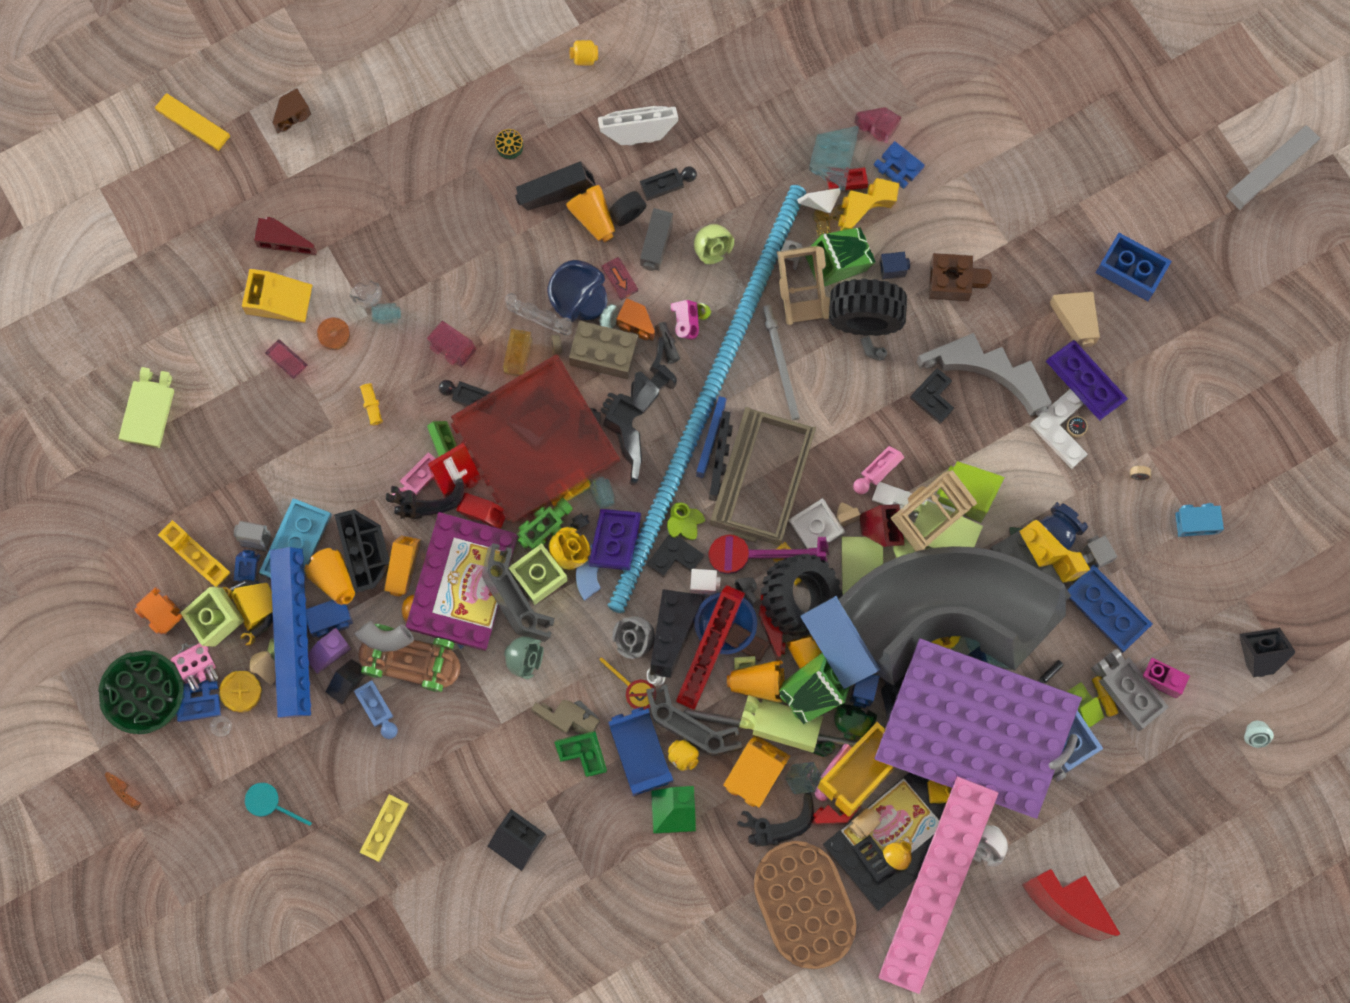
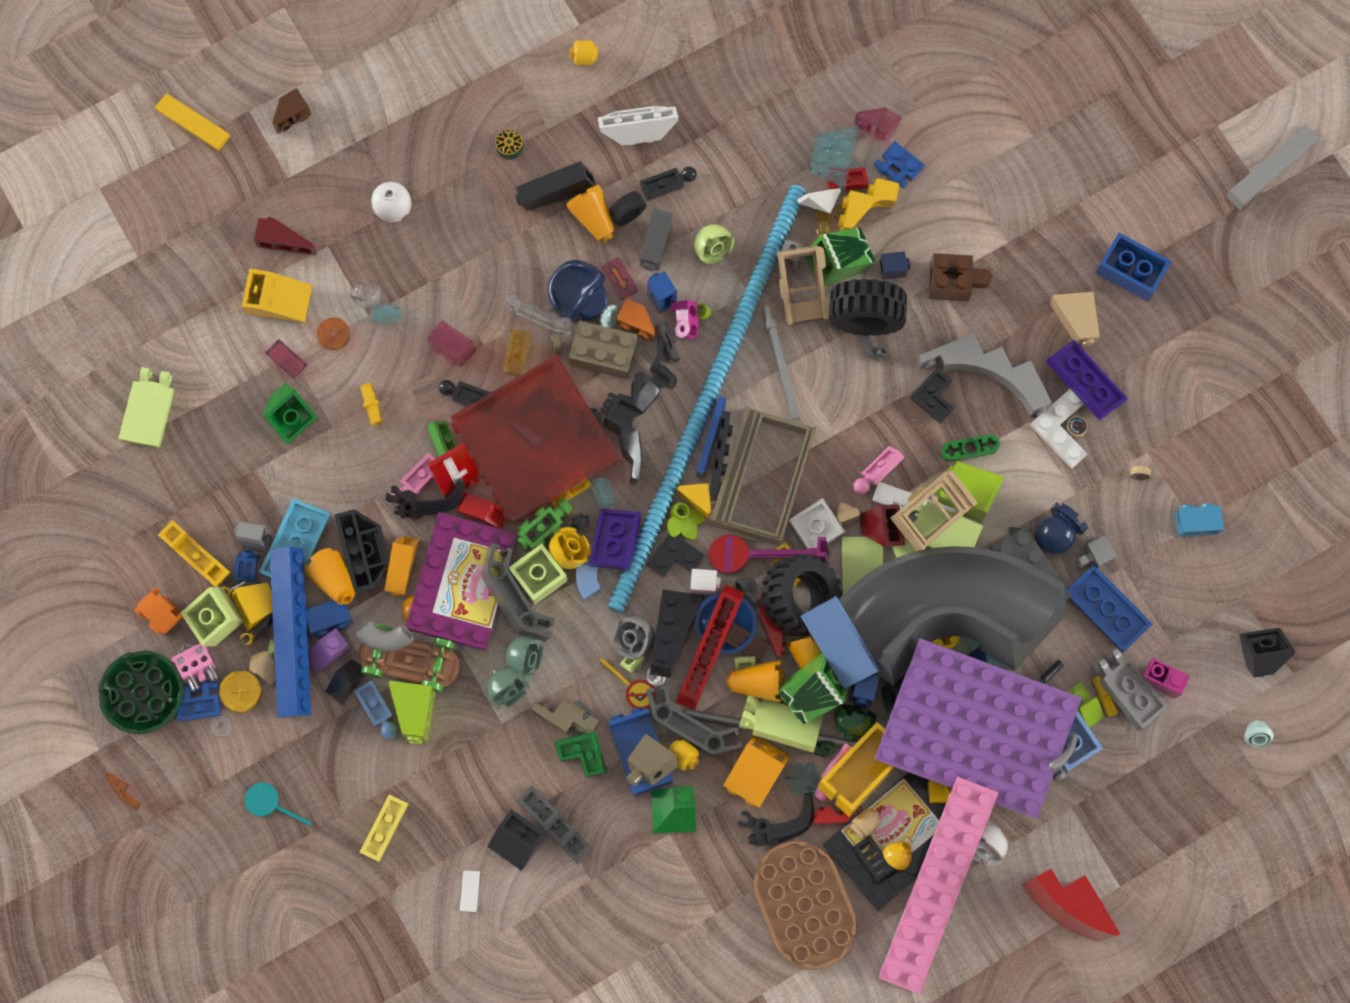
yellow arch [1019,520,1090,583] -> none
none -> green slope [262,383,318,444]
none -> white cylinder [371,181,412,223]
none -> lime slope [389,681,436,745]
none -> white sticker [460,870,480,912]
none -> sand green cylinder [486,668,529,708]
none -> dark grey slope [517,786,593,864]
none -> yellowish green slope [620,656,645,672]
none -> dark tan torso [626,734,678,787]
none -> blue brick [647,271,677,314]
none -> yellow slope [677,483,711,519]
none -> green beam [941,435,1000,462]

